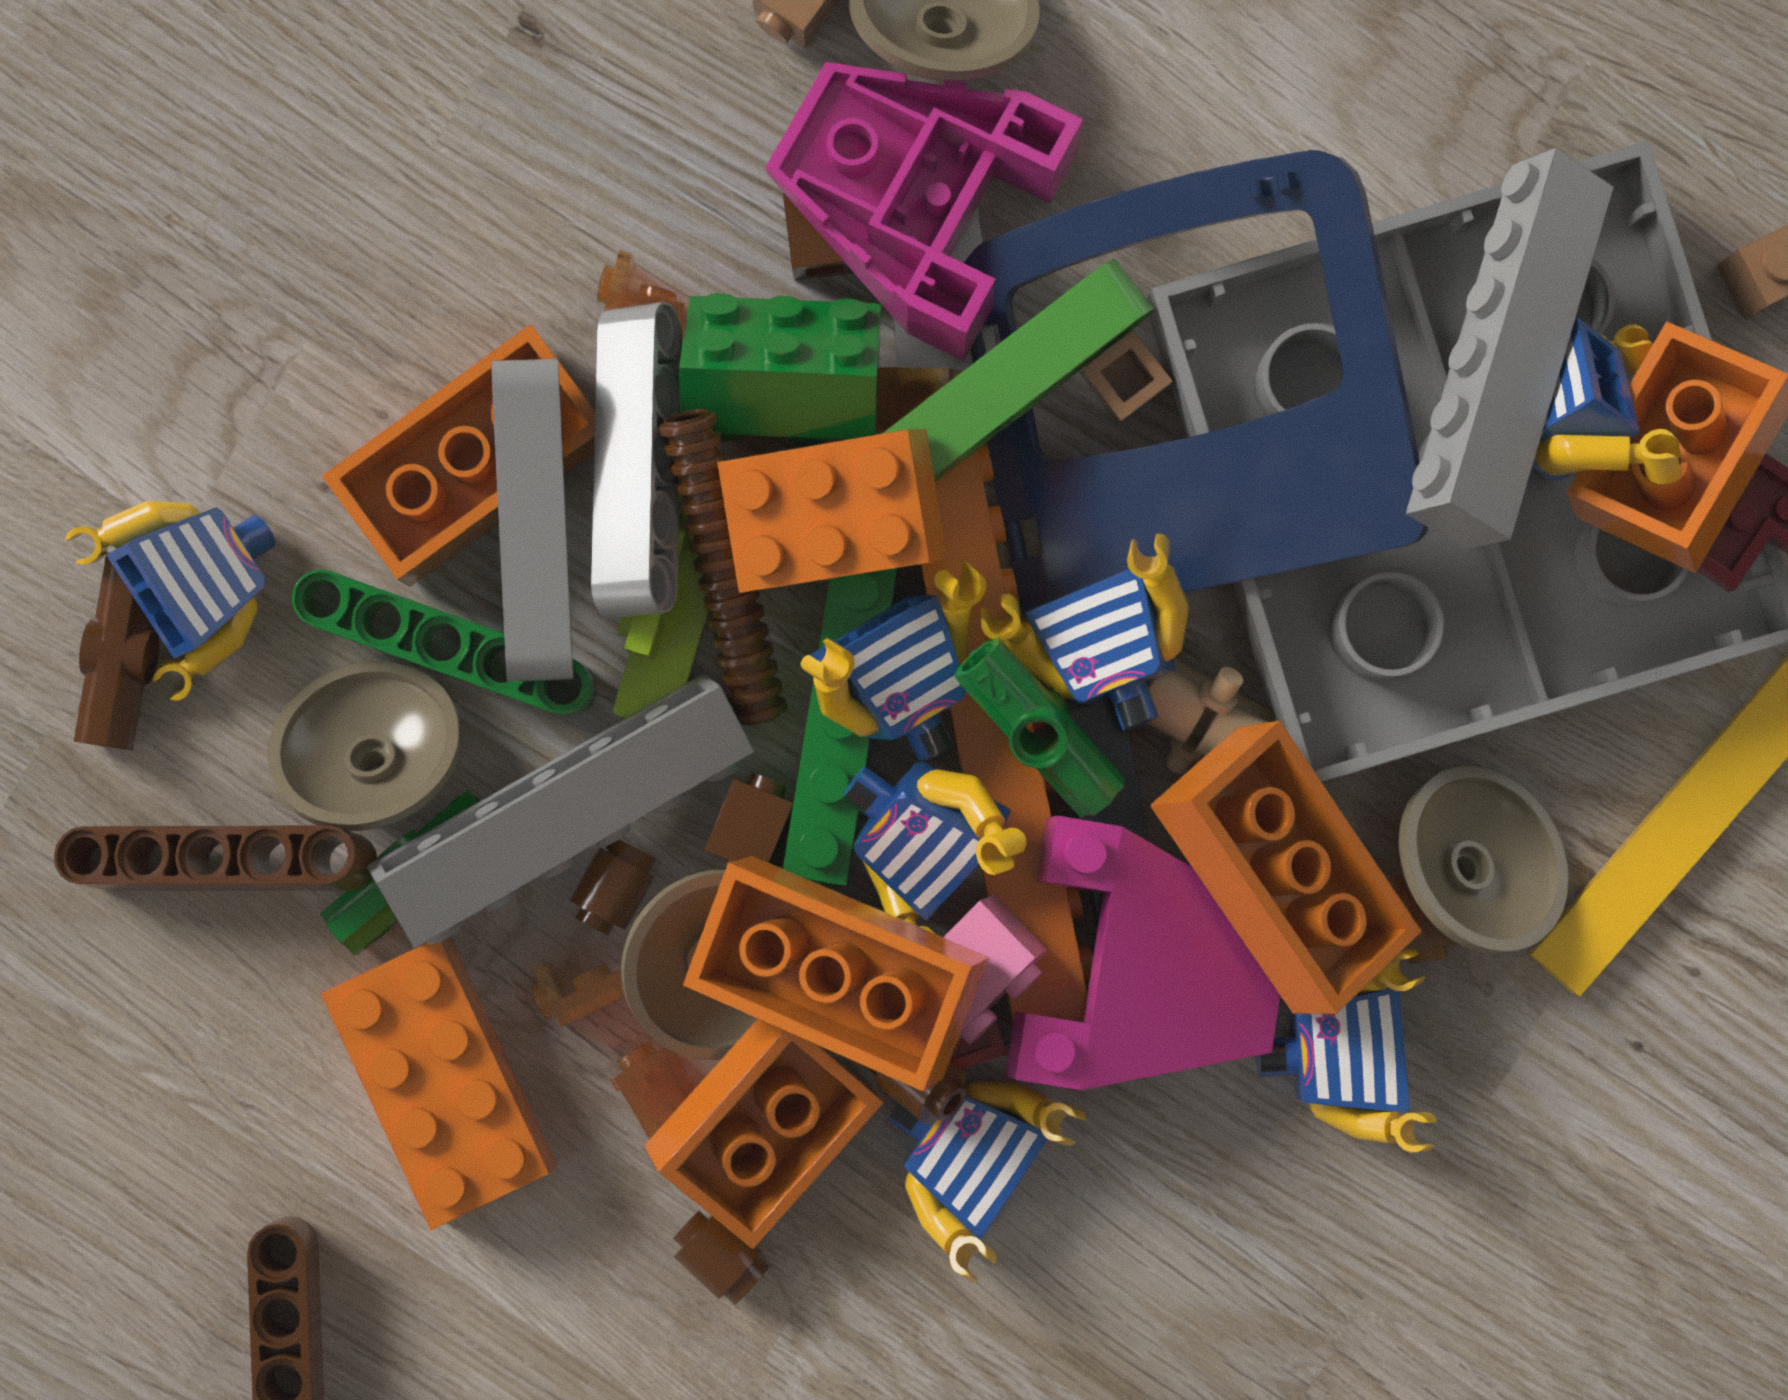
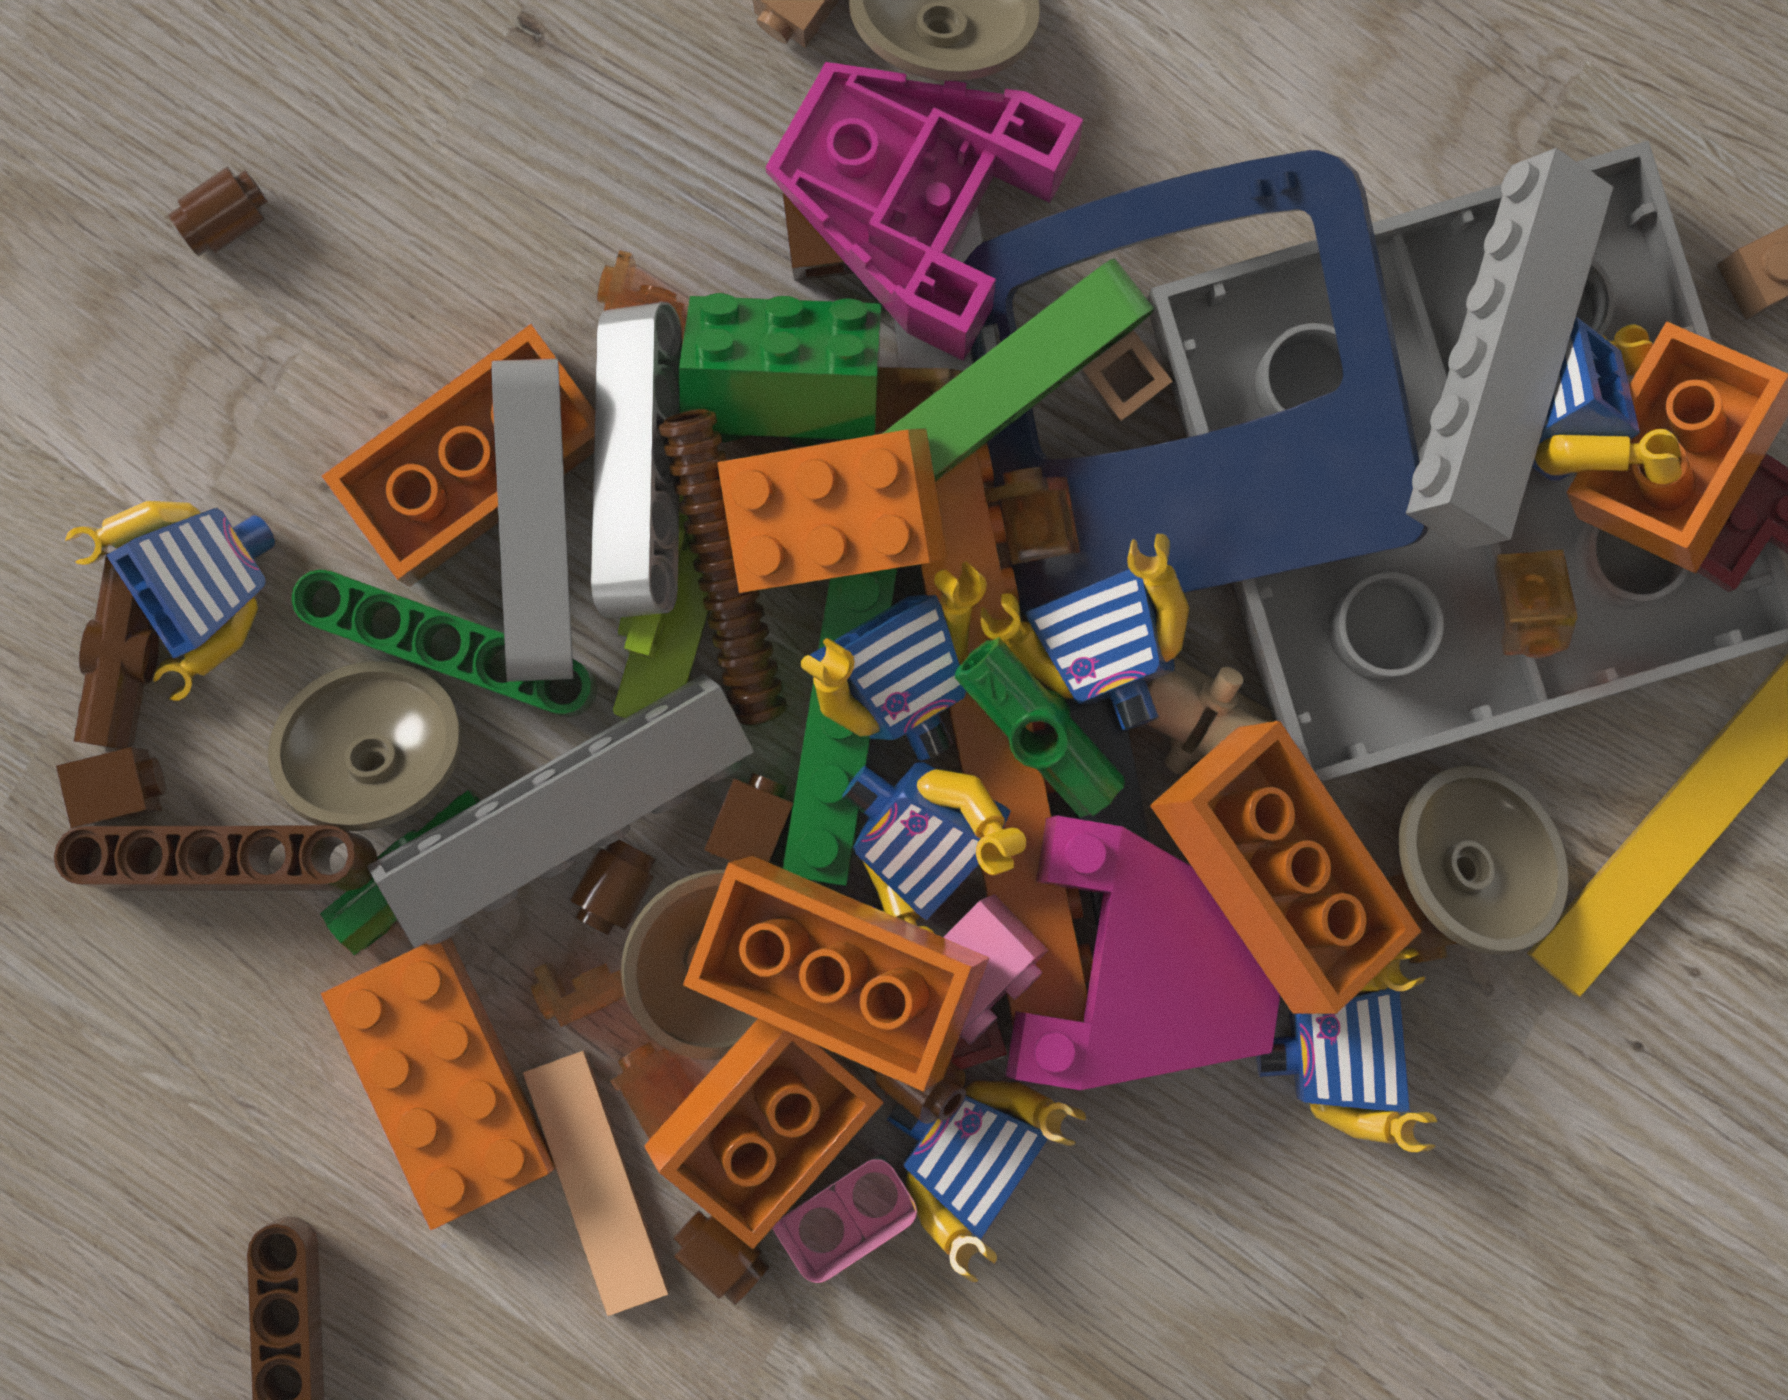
none -> reddish brown brick [56,747,166,828]
none -> reddish brown brick [168,166,268,257]
none -> light nougat tile [523,1049,670,1316]
none -> bright pink piece [772,1152,917,1283]
none -> clear orange bracket [984,467,1080,565]
none -> clear orange bracket [1494,549,1578,658]

